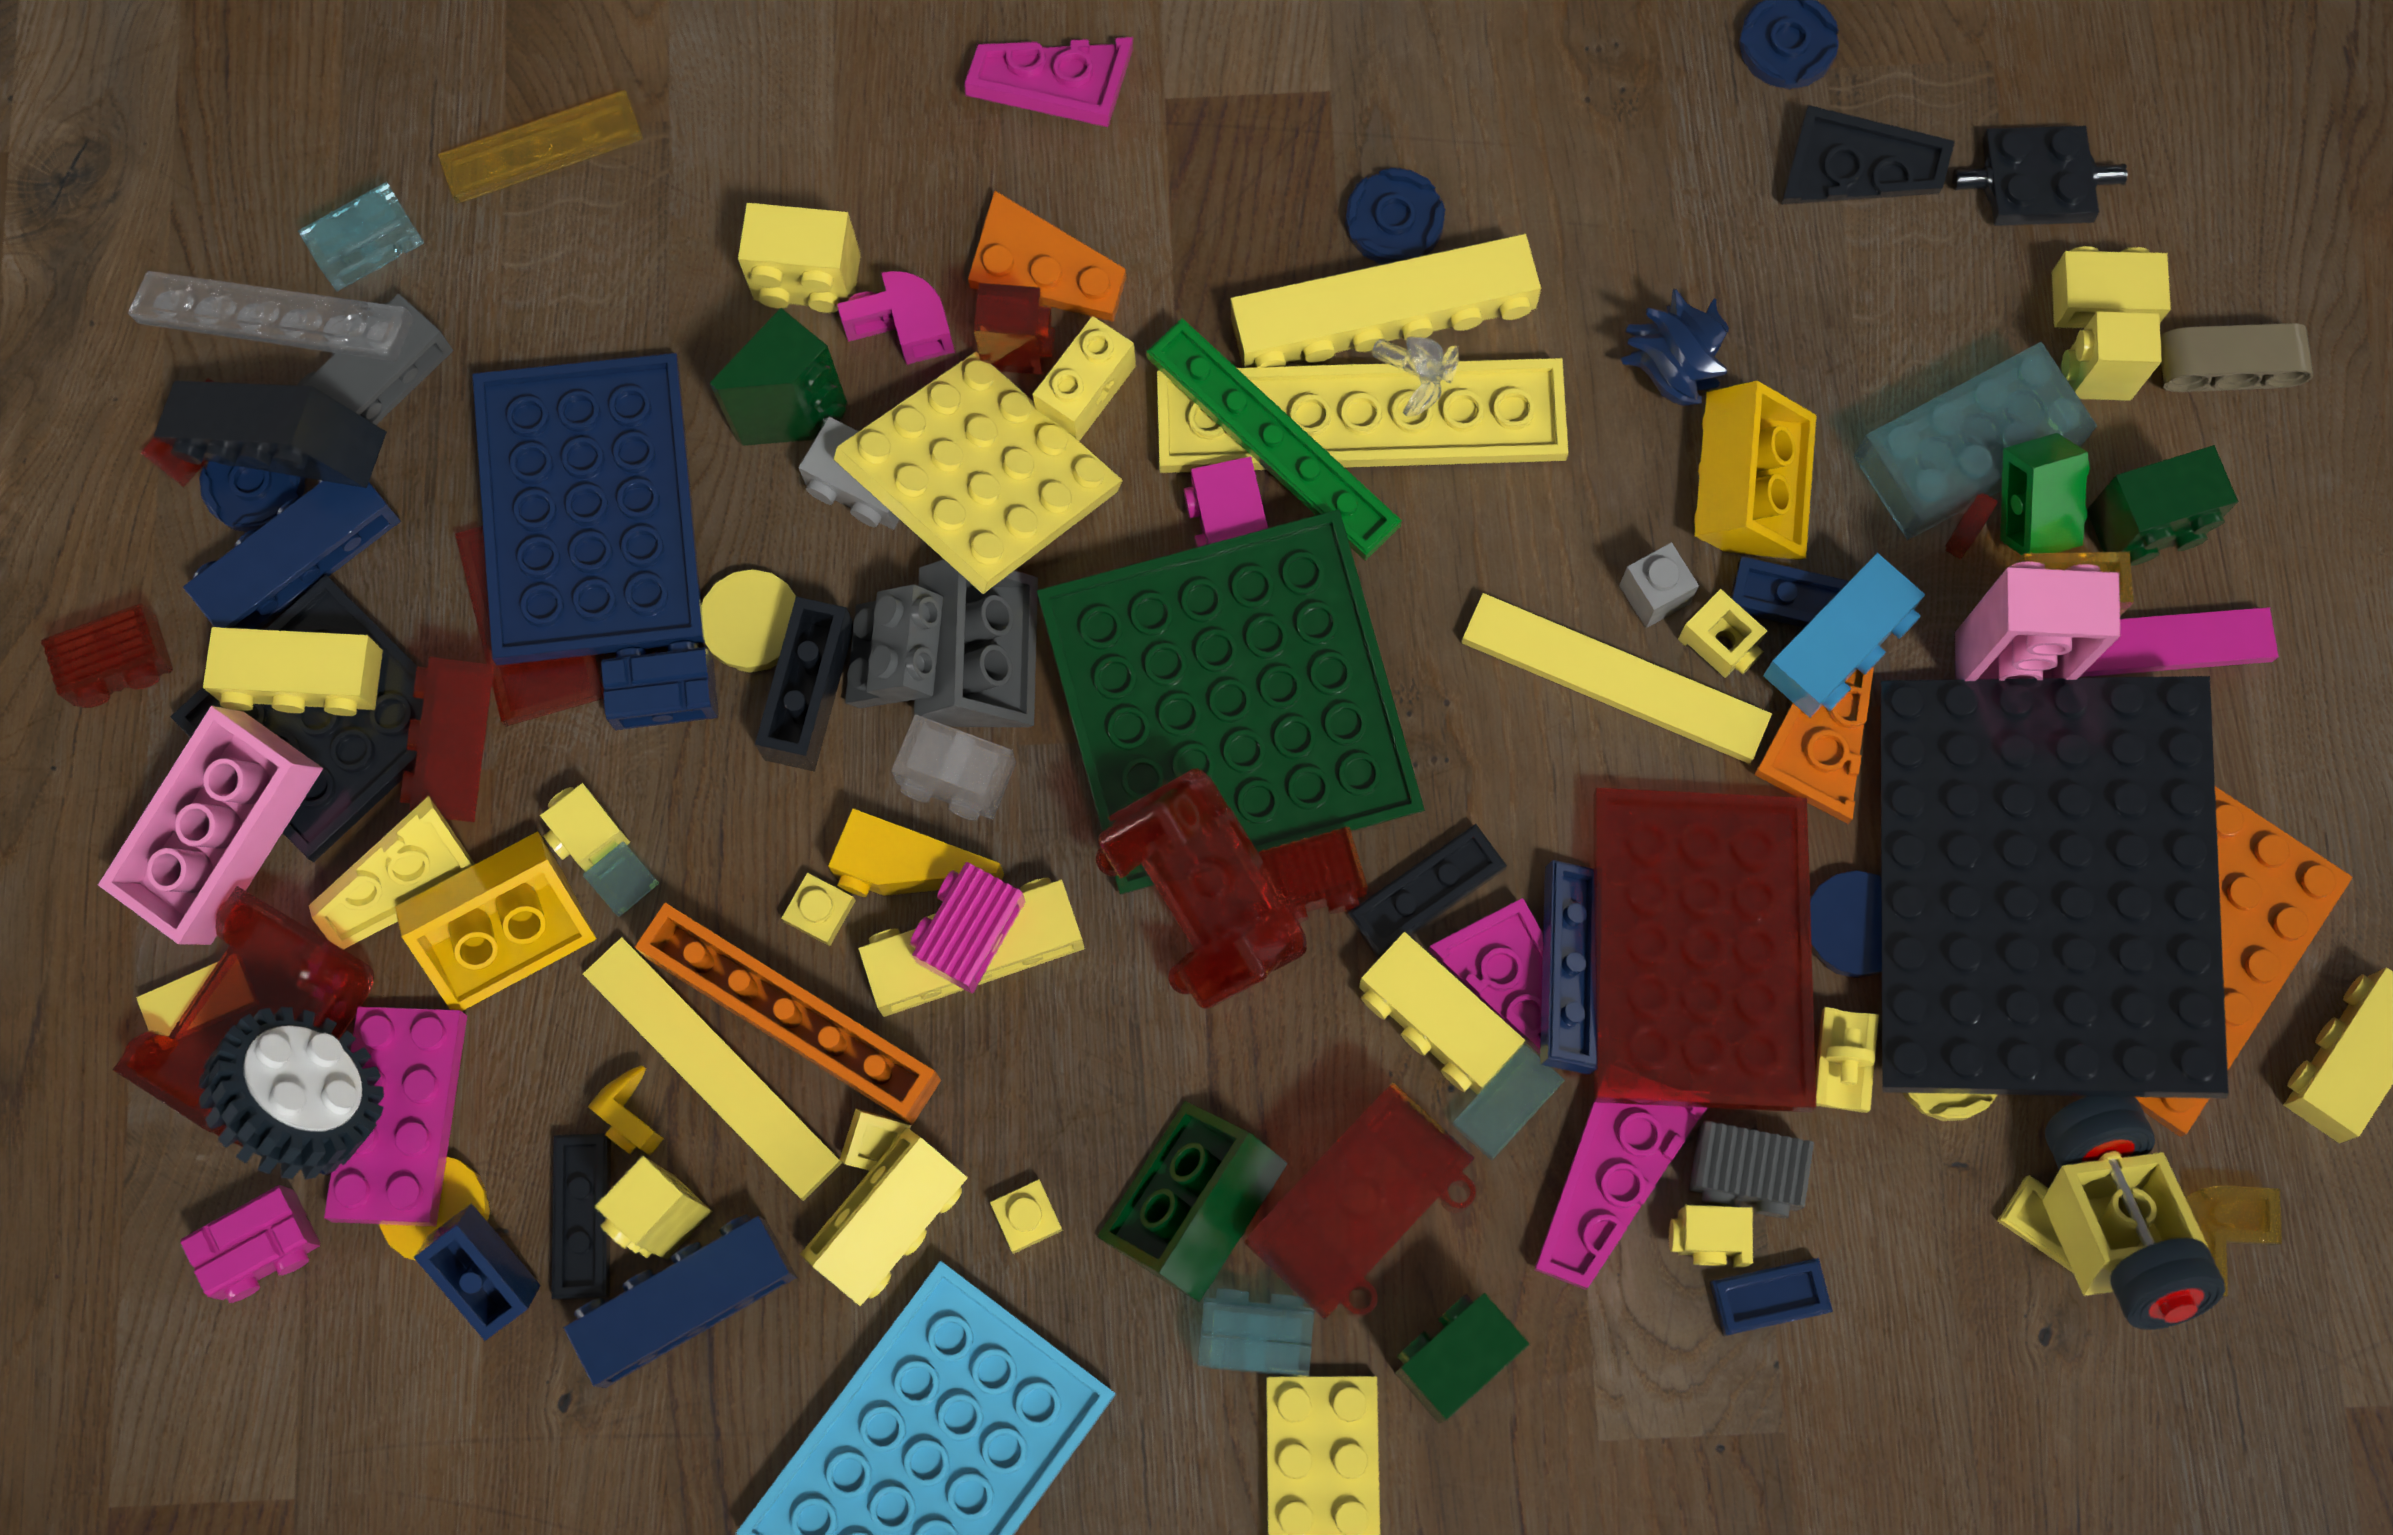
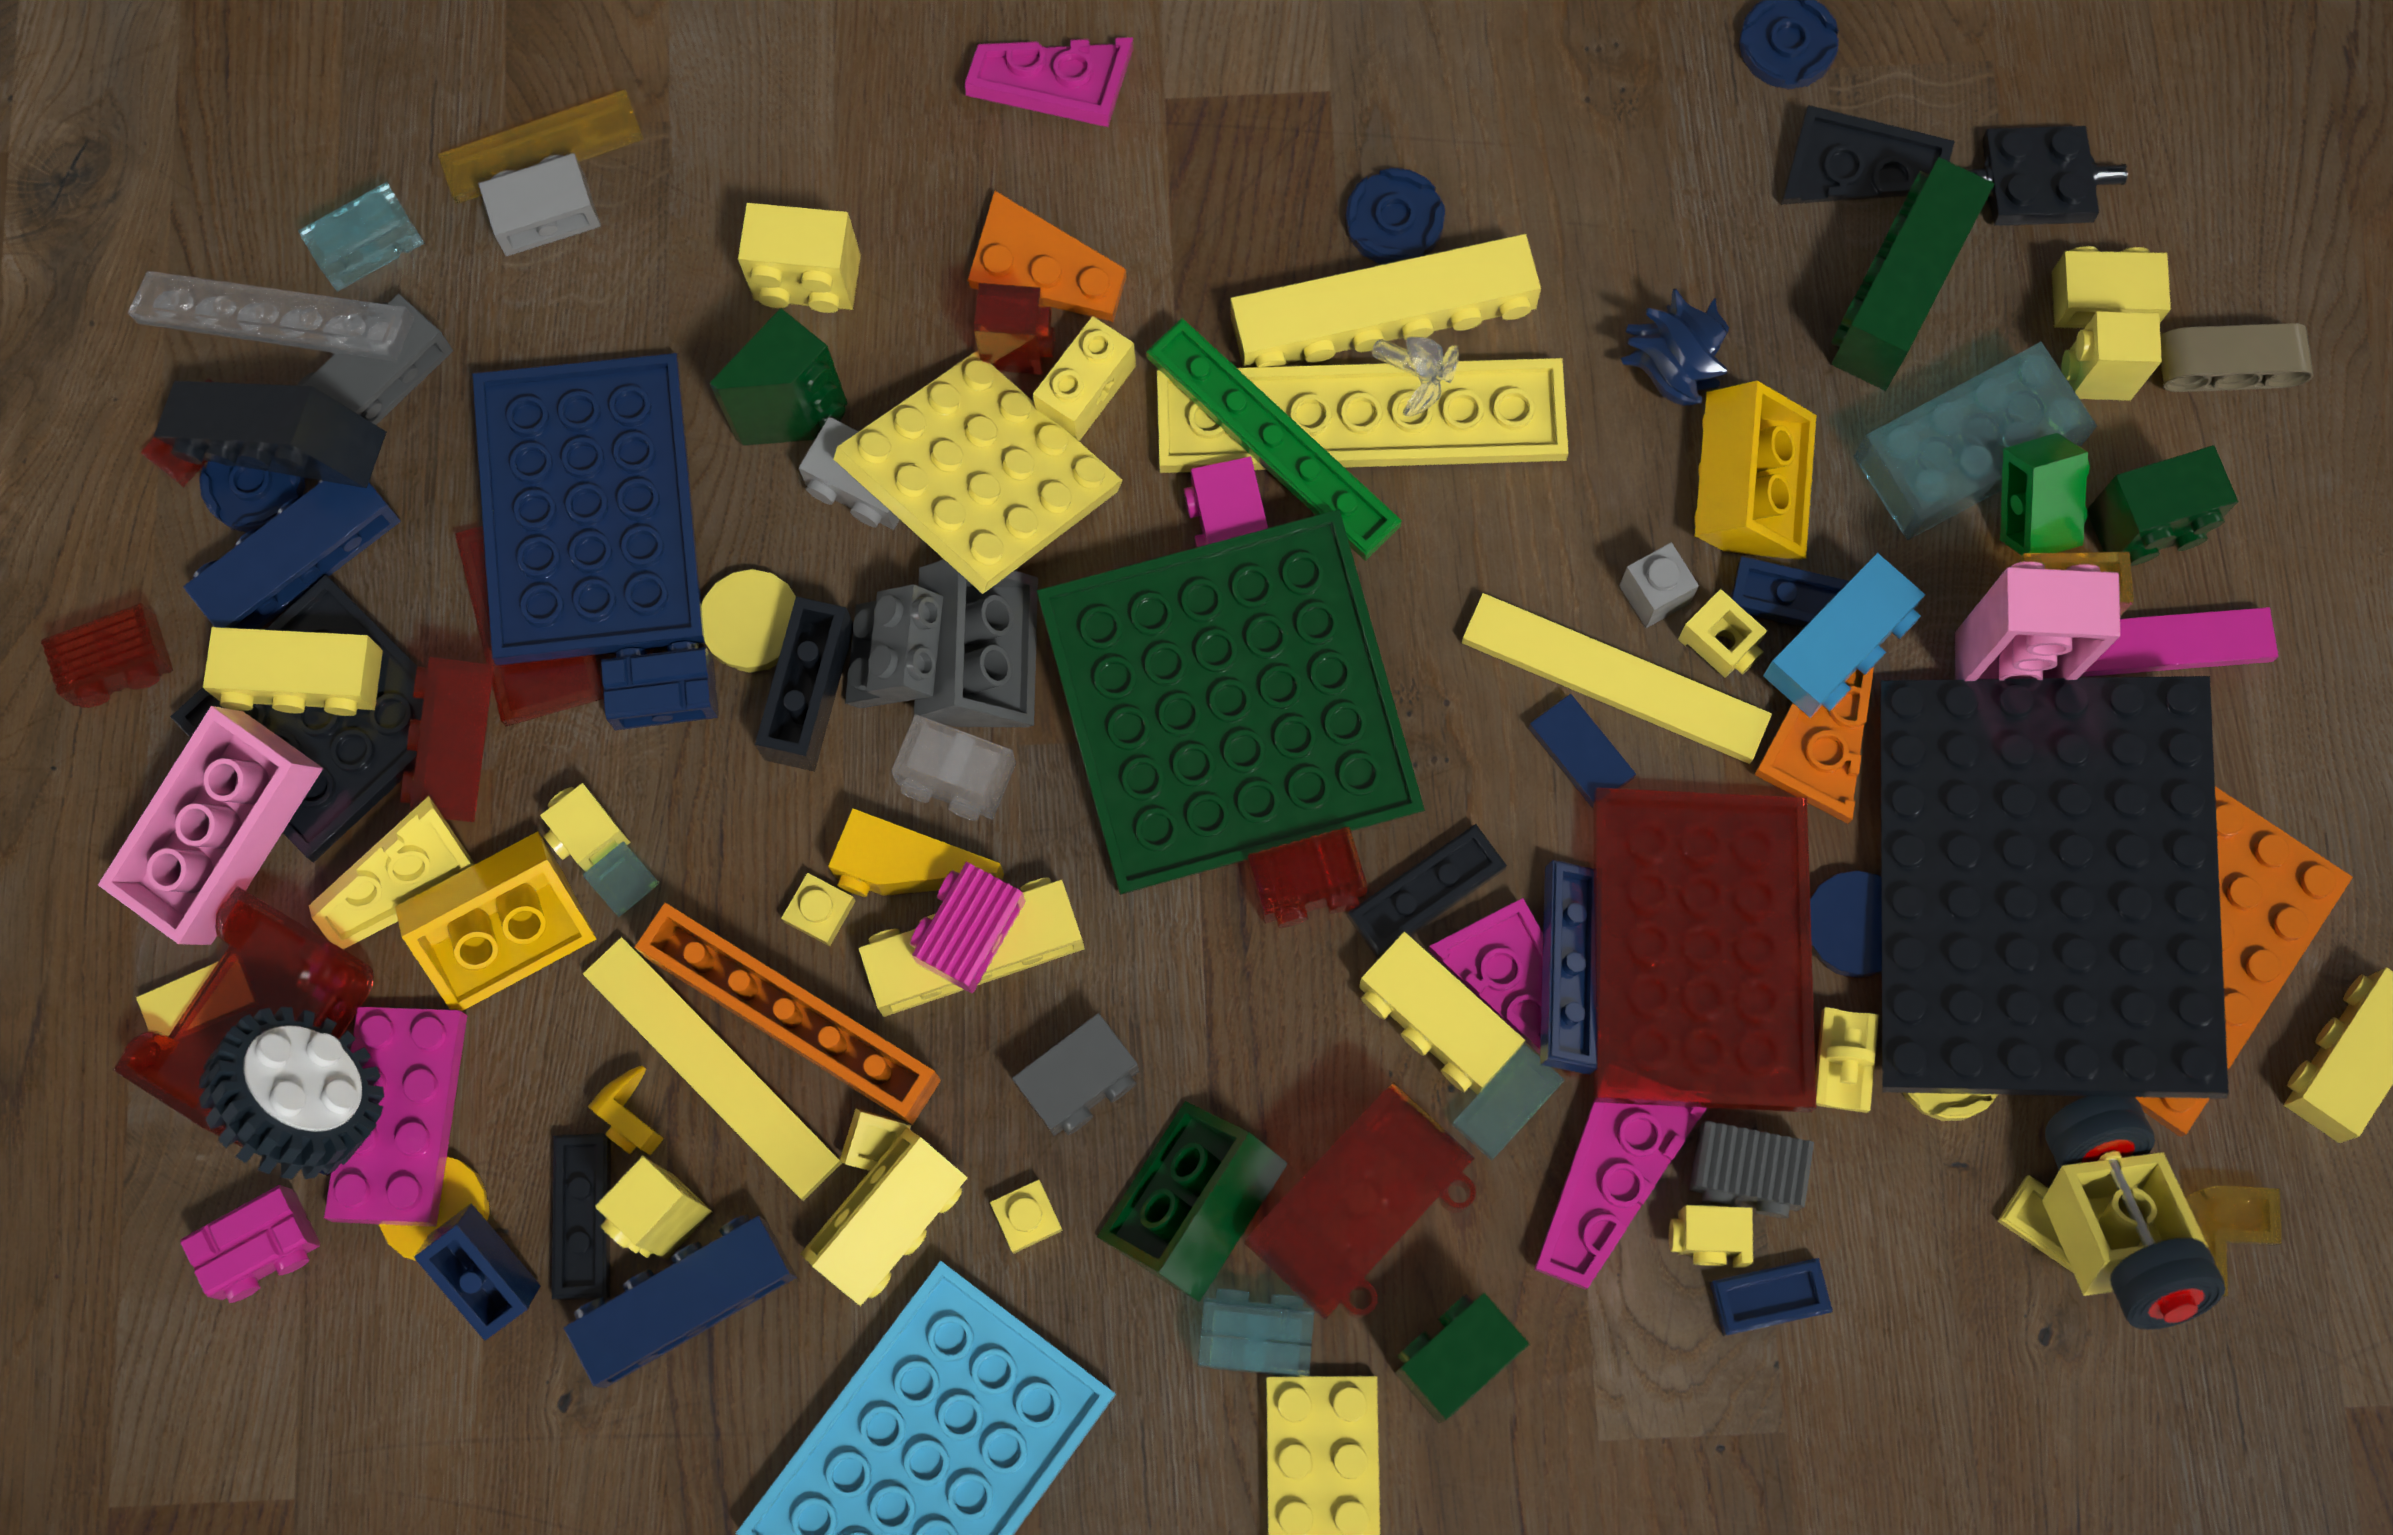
dark pink brick [837,271,955,365] -> none
clear red container [1095,768,1307,1009] -> none
clear red tile [1945,492,1998,560] -> none
none -> light grey brick [478,153,601,257]
none -> dark grey brick [1012,1013,1139,1136]
none -> dark blue tile [1528,694,1636,809]
none -> dark green brick [1830,157,1995,391]

